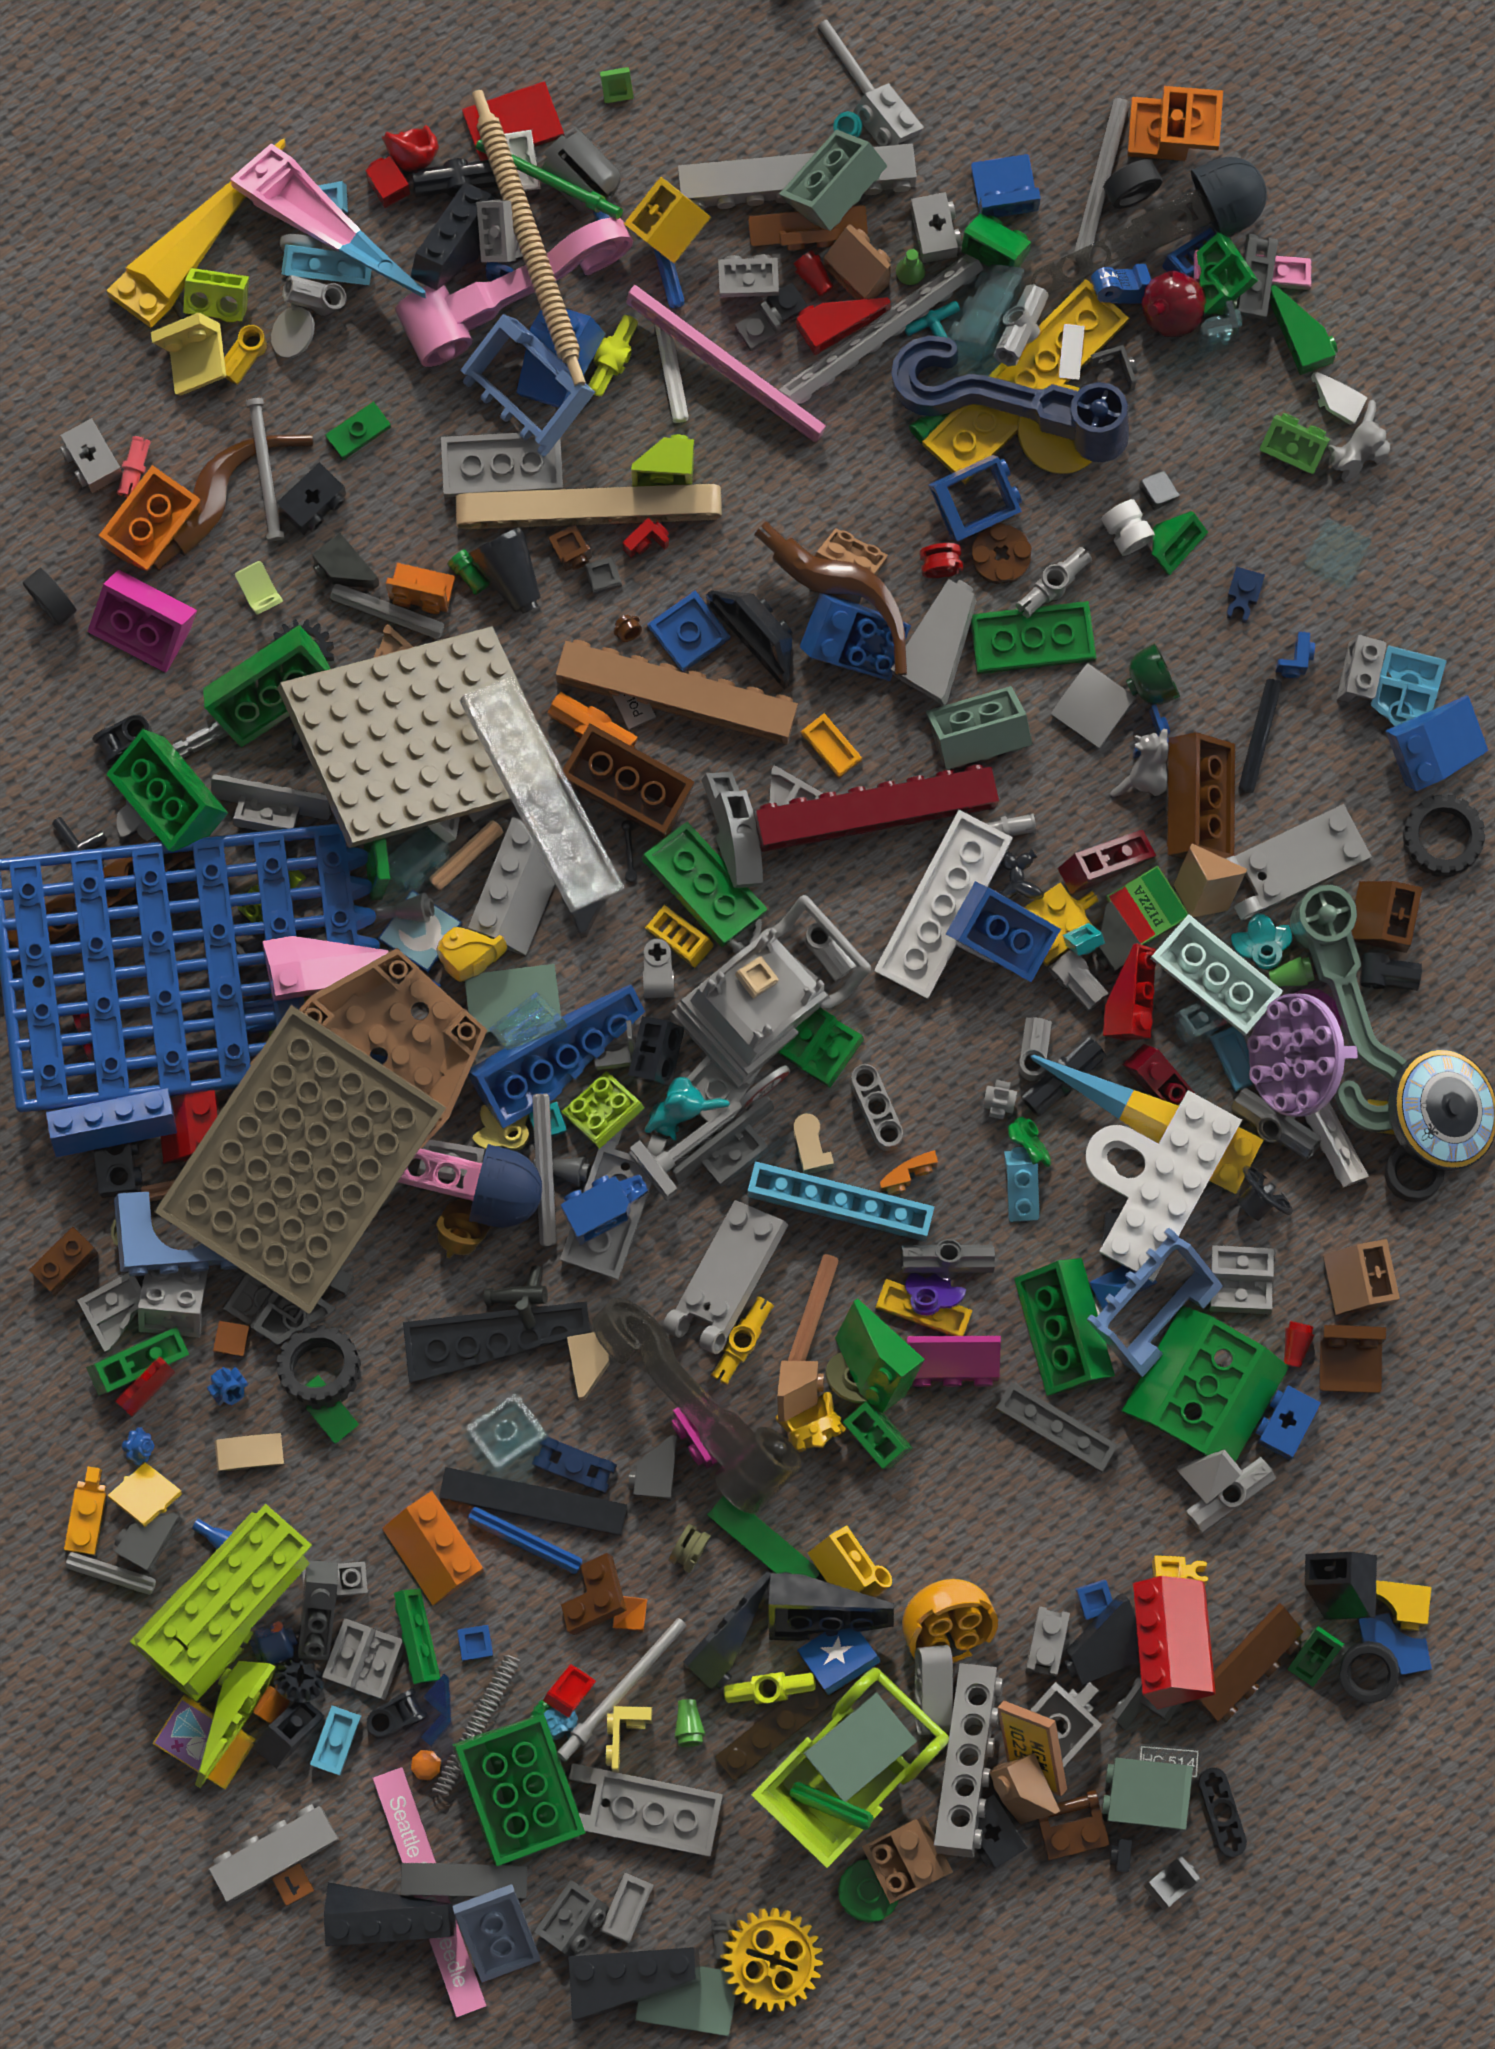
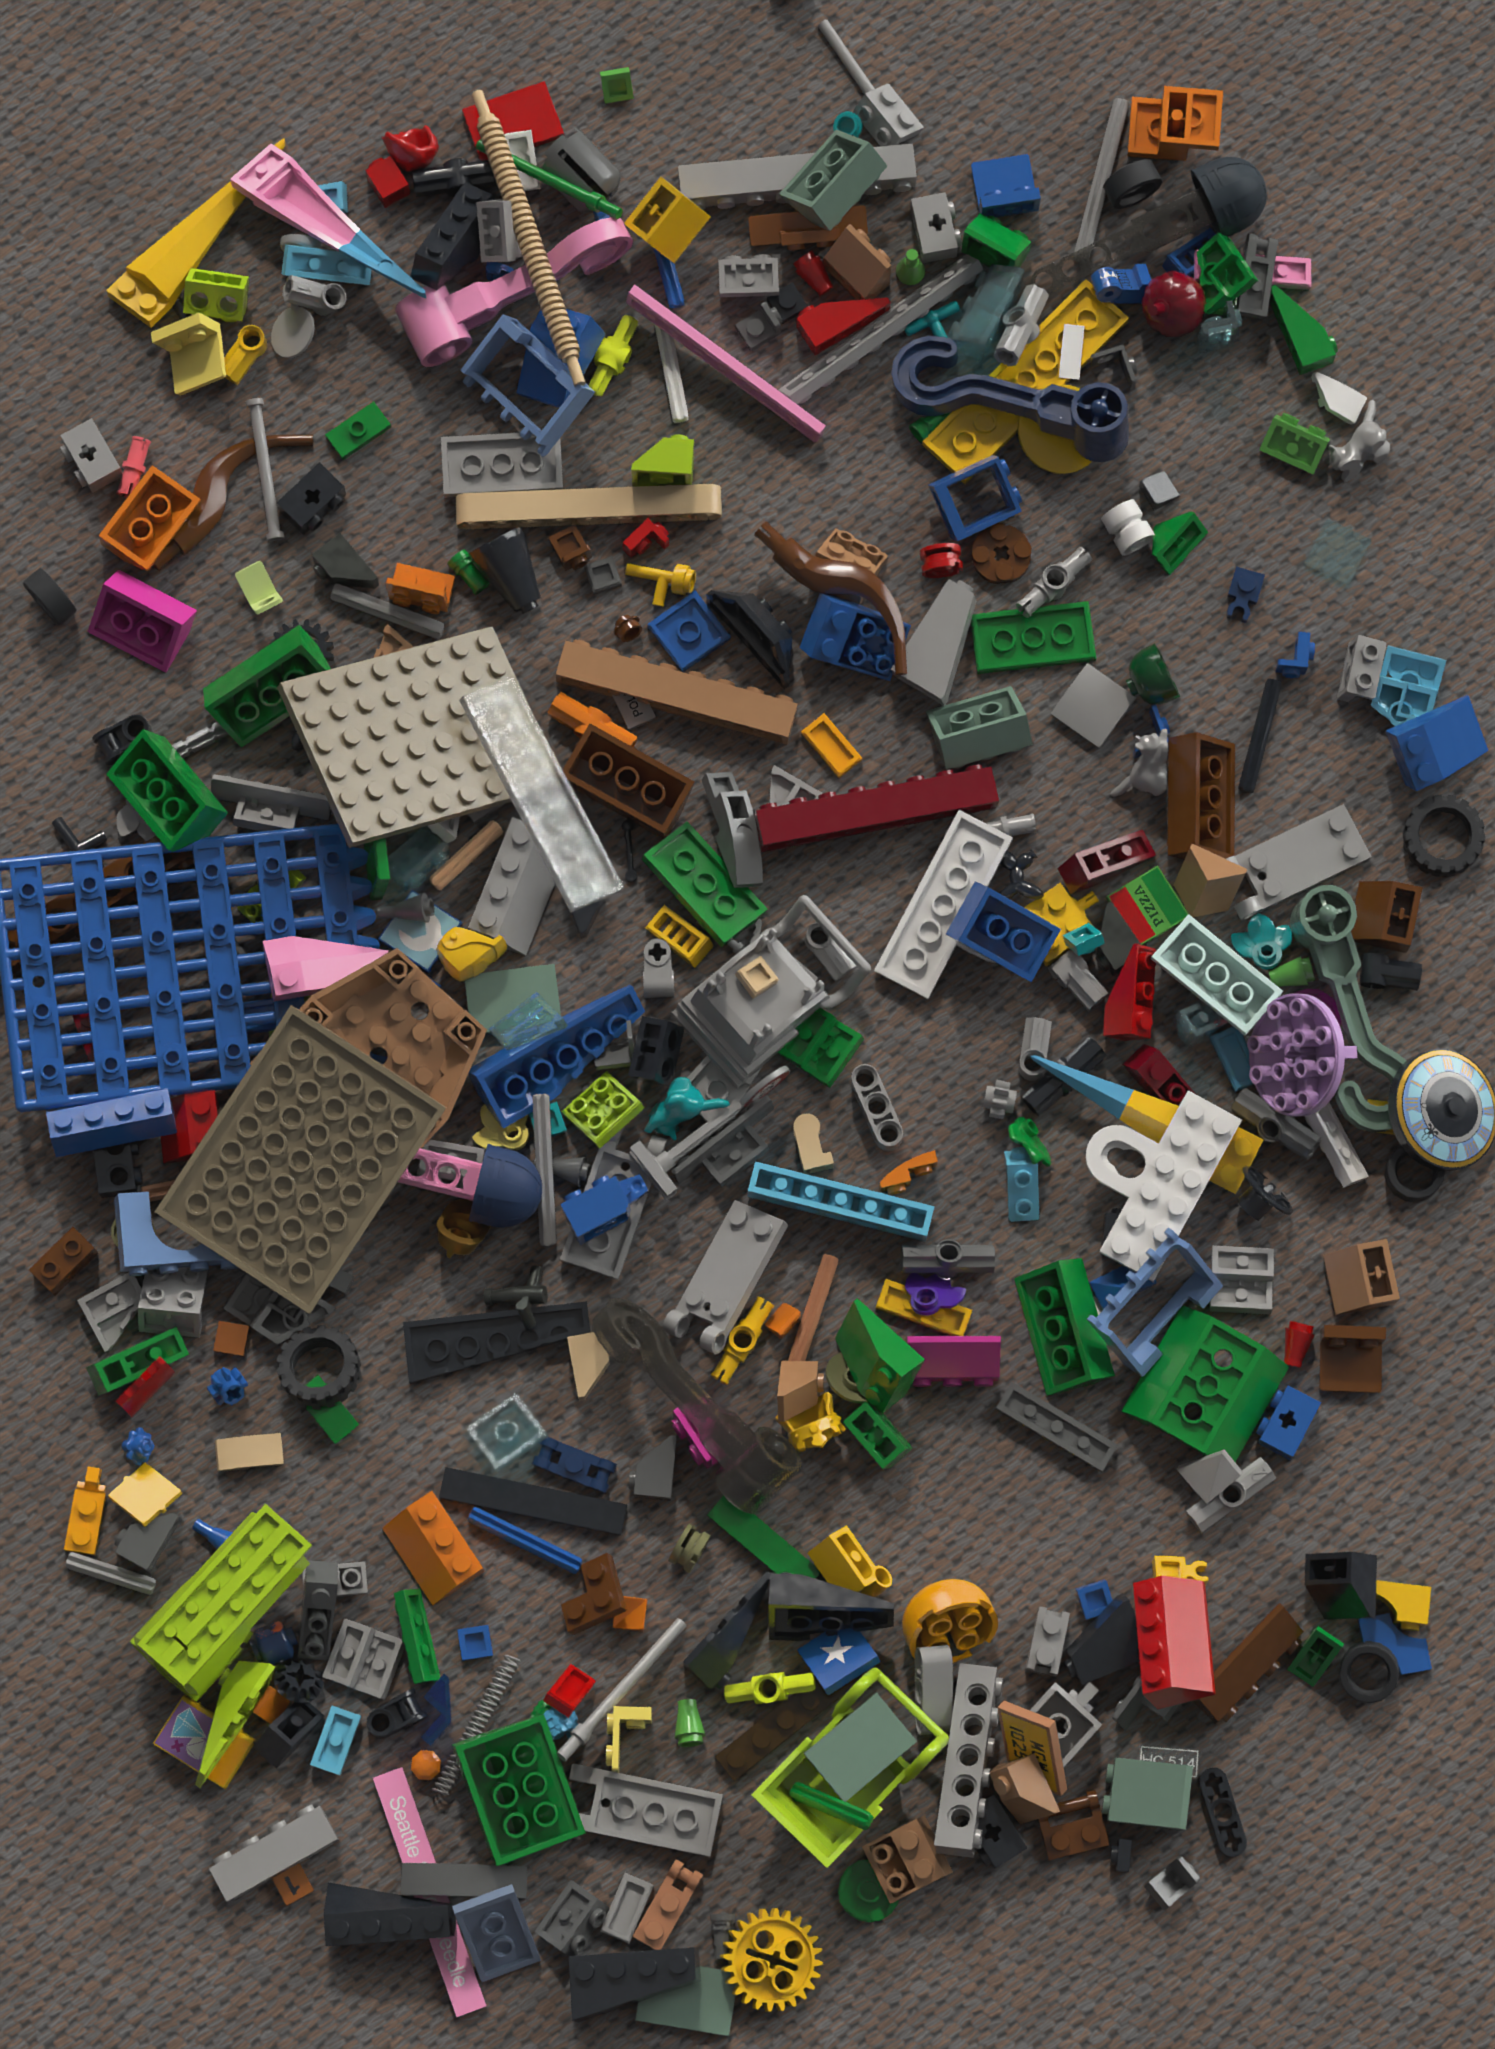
none -> yellow piece [625,563,696,607]
none -> nougat plate [632,1859,703,1950]
none -> orange slope [765,1303,801,1339]

